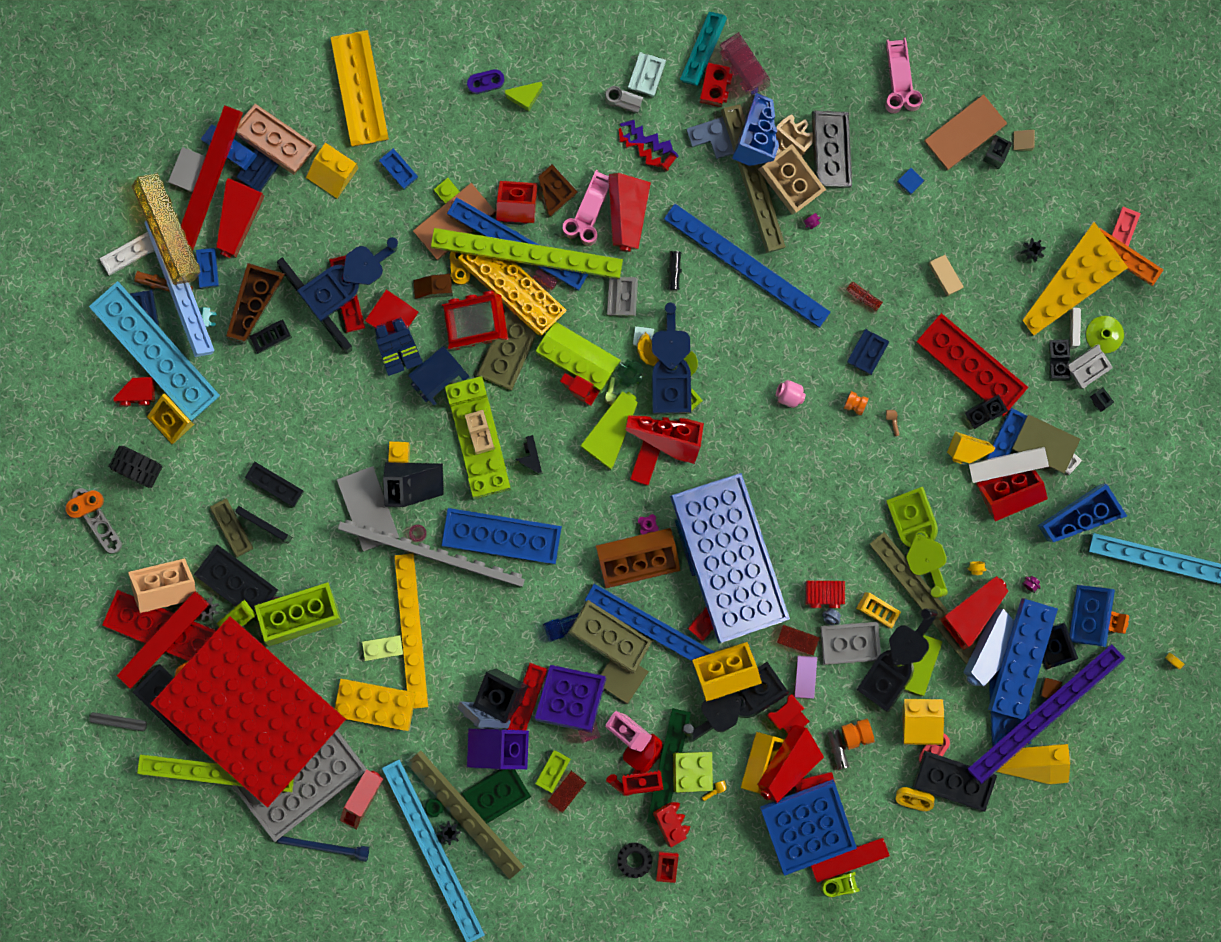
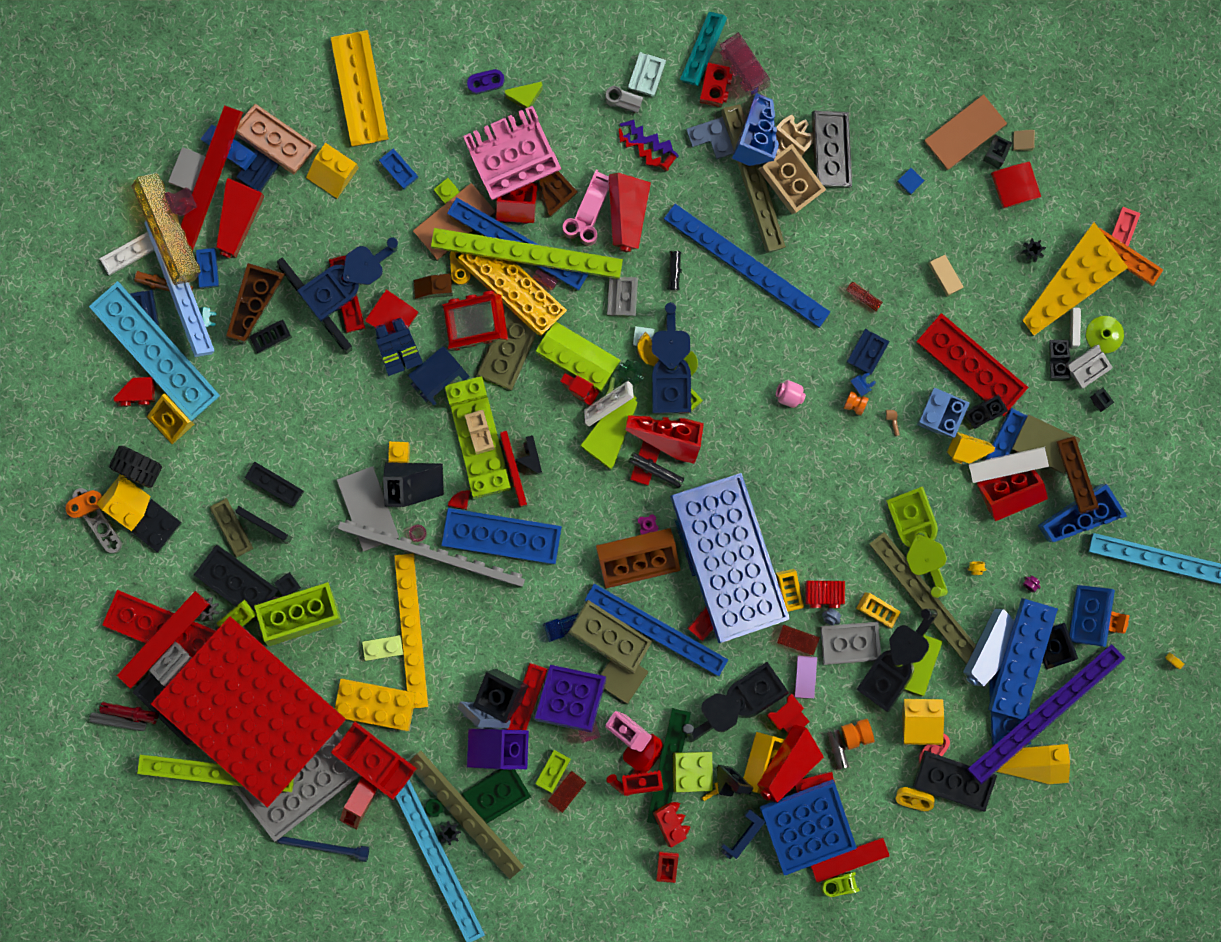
light nougat slope [128,558,196,613] -> none
black tyre [617,842,652,878] -> none
yellow slope [692,642,762,702] -> none
magenta plate [803,213,821,229] -> none
bright pink piece [885,38,923,113] -> none
red slope [939,576,1009,650] -> none
reddish brown slope [1039,677,1062,699] -> none
none -> yellow slope [97,474,151,531]
none -> dark red pin [99,701,158,724]
none -> black plate [128,499,182,553]
none -> light grey plate [149,641,192,687]
none -> clear pink panel [164,187,197,216]
none -> black plate [274,572,301,596]
none -> red piece [331,721,417,800]
none -> red tile [448,490,470,510]
none -> bright pink slope [463,106,562,200]
none -> red tile [500,431,528,508]
none -> white tile [584,381,634,426]
none -> black pin [628,452,684,488]
none -> black slope [717,765,753,797]
none -> dark blue panel [720,809,765,859]
none -> yellow slope [776,569,804,612]
none -> blue tile [851,373,876,396]
none -> medium blue slope [917,387,969,438]
none -> red slope [991,161,1041,209]
none -> reddish brown tile [1056,436,1099,514]

